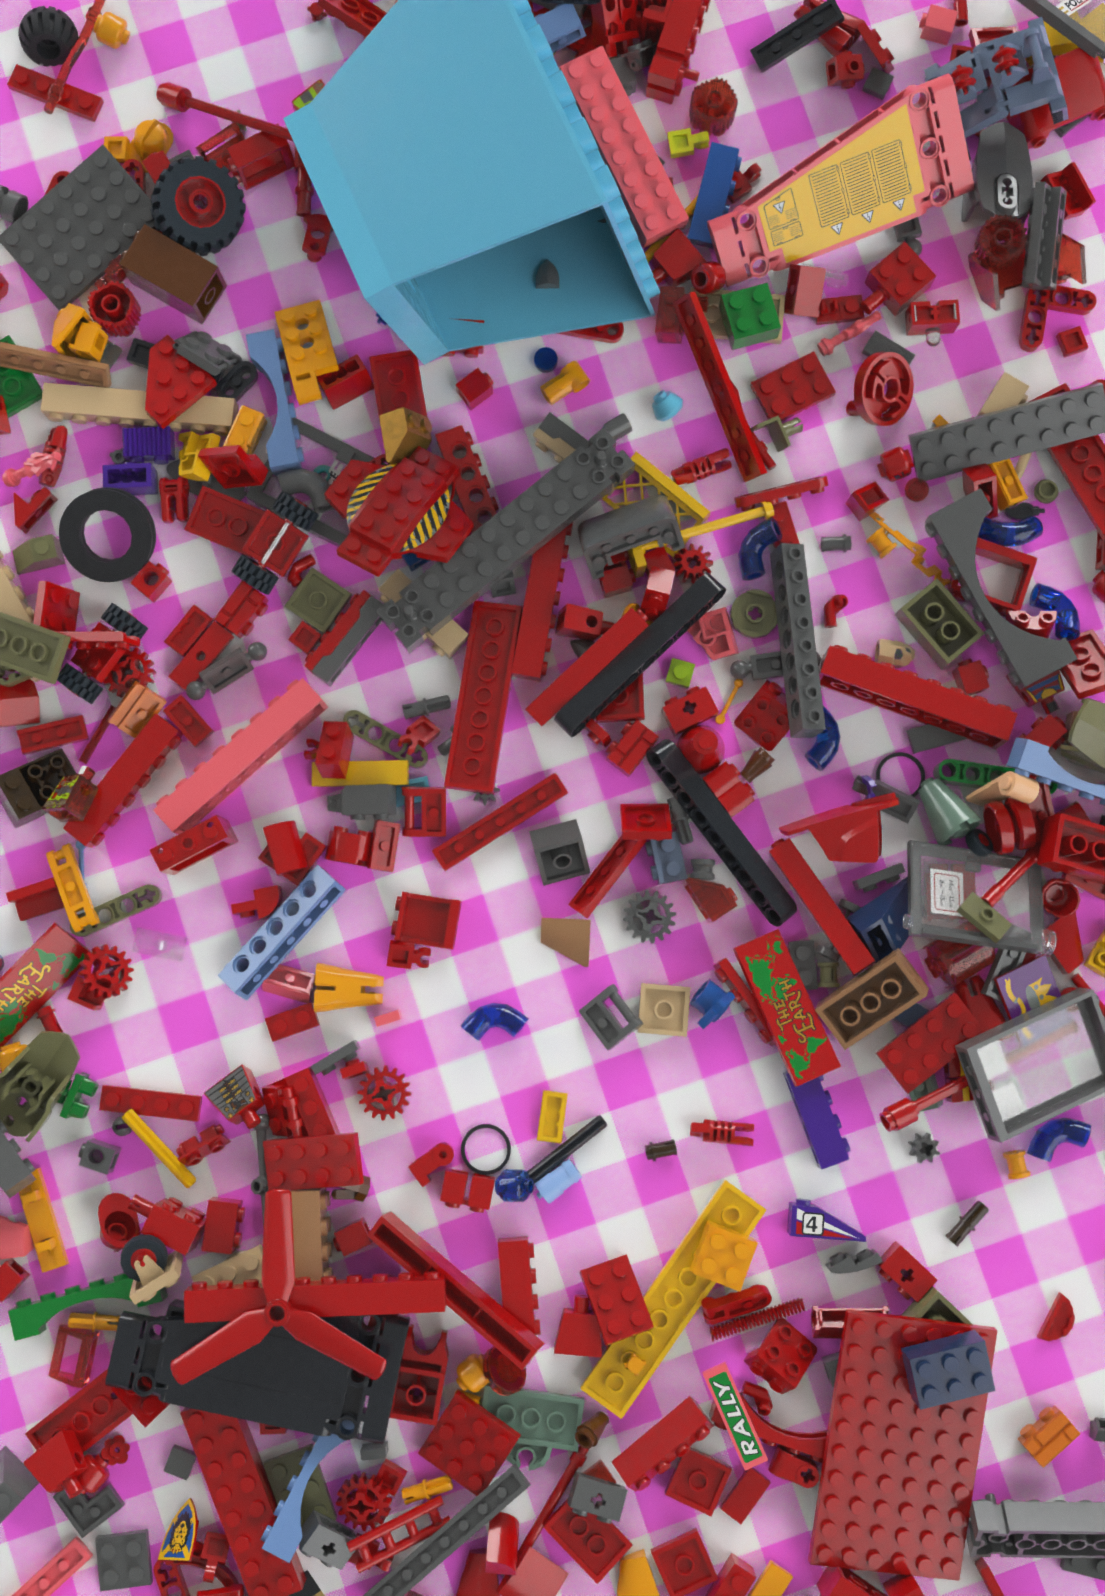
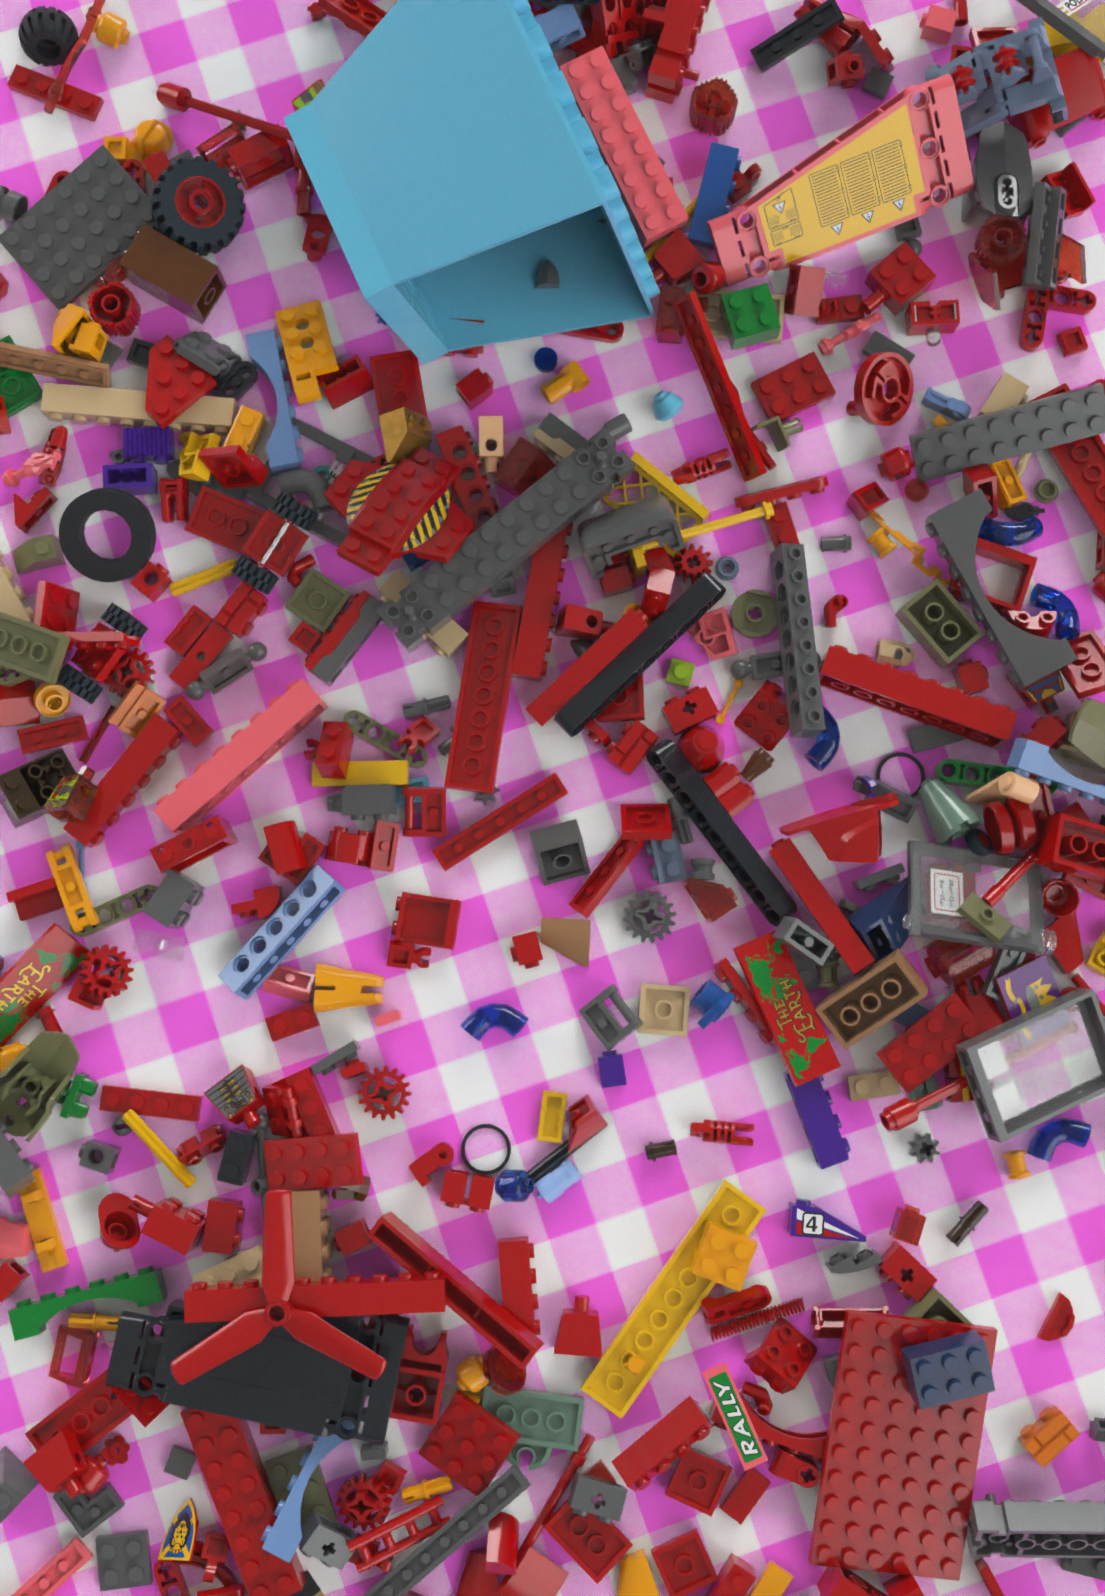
plate [120,1234,183,1305] -> none
reddish brown cone [575,1411,609,1449] -> none
red plate [579,1254,654,1346] -> none
neon yellow plate [667,128,709,158] -> none
clear blue cylinder [738,518,782,581] -> none
none -> light orange plate [33,681,71,717]
none -> dark grey brick [142,869,205,929]
none -> yellow axle [169,559,237,596]
none -> black brick [216,1128,257,1186]
none -> light nougat torso [479,416,504,474]
none -> clear red slope [494,436,556,498]
none -> red brick [510,931,543,969]
none -> red slope [568,1094,608,1153]
none -> dark purple brick [597,1050,627,1088]
none -> sand blue plate [715,557,739,581]
none -> dark grey brick [772,916,835,966]
none -> tan plate [846,1070,900,1101]
none -> clear red brick [889,1204,926,1246]
none -> medium blue piece [921,387,972,421]

